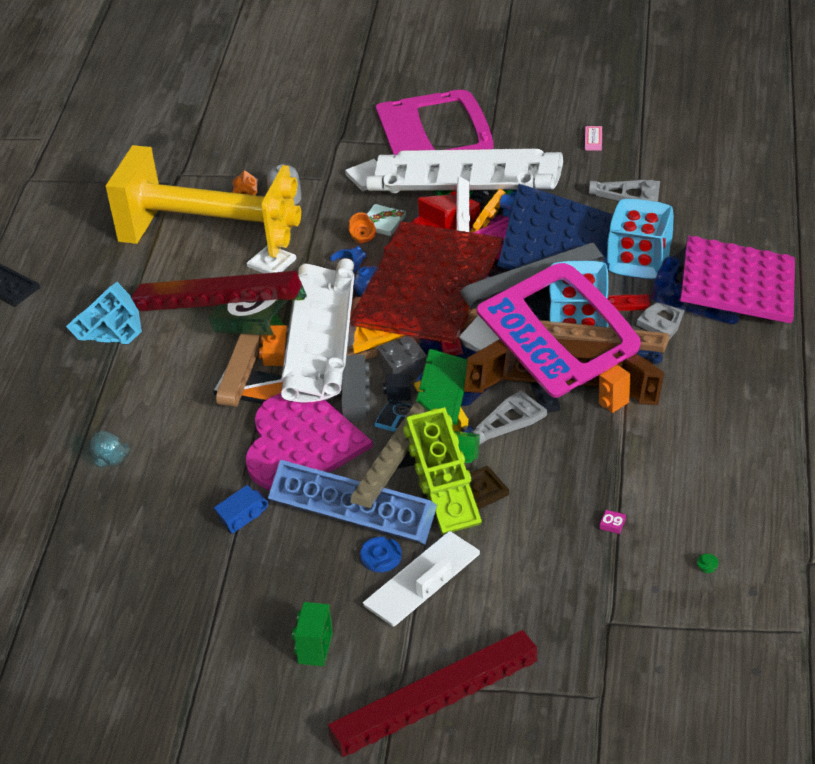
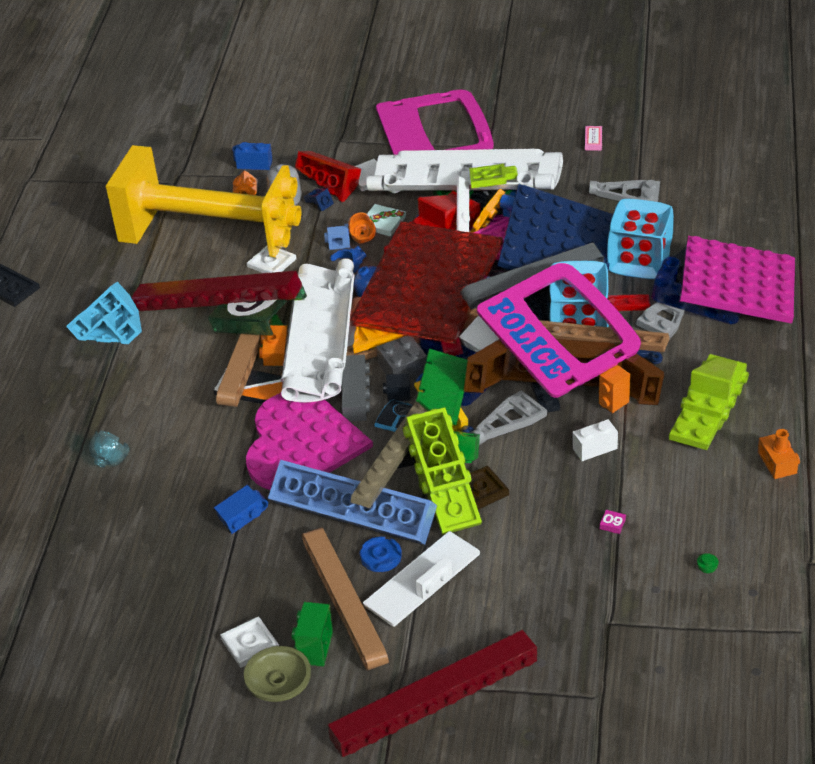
none -> white tile [220,617,279,668]
none -> blue hinge [232,142,272,170]
none -> olive dish [244,646,311,702]
none -> red wedge [295,151,361,202]
none -> medium nougat beam [302,527,389,671]
none -> dark blue bracket [304,188,334,211]
none -> medium blue brick [324,223,350,250]
none -> lime piece [469,164,518,189]
none -> white brick [573,419,618,461]
none -> lime wedge [669,354,749,450]
none -> orange brick [758,429,800,479]

